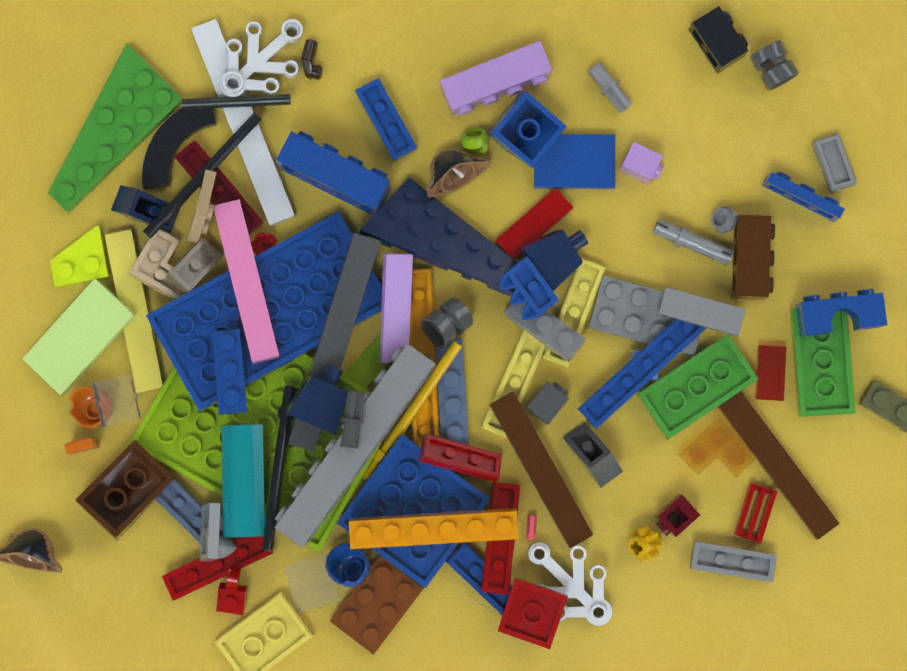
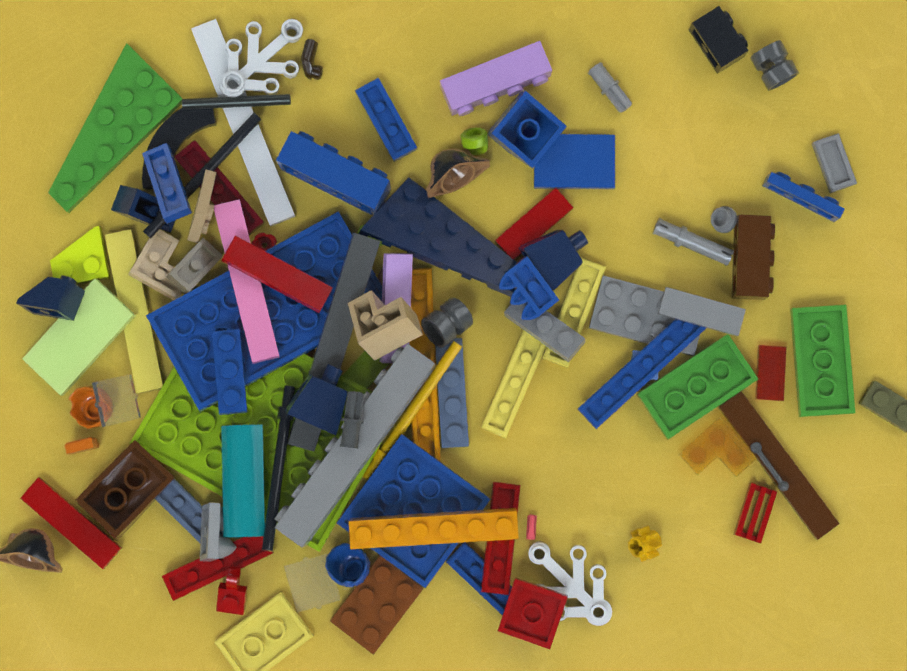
red tile [419,433,502,482] -> none
reddish brown tile [489,391,593,548] -> none
dark grey brick [526,382,569,425] -> none
dark grey slope [563,422,623,488] -> none
lavender brick [619,142,664,184] -> none
dark red brick [655,494,700,537] -> none
light grey plate [690,541,777,582] -> none
blue arch [796,289,888,337] -> none
none -> dark blue slope [16,275,85,321]
none -> red tile [20,477,122,569]
none -> blue plate [142,143,192,224]
none -> red tile [221,236,332,313]
none -> tan brick [348,290,423,360]
none -> dark grey hinge [750,442,789,491]

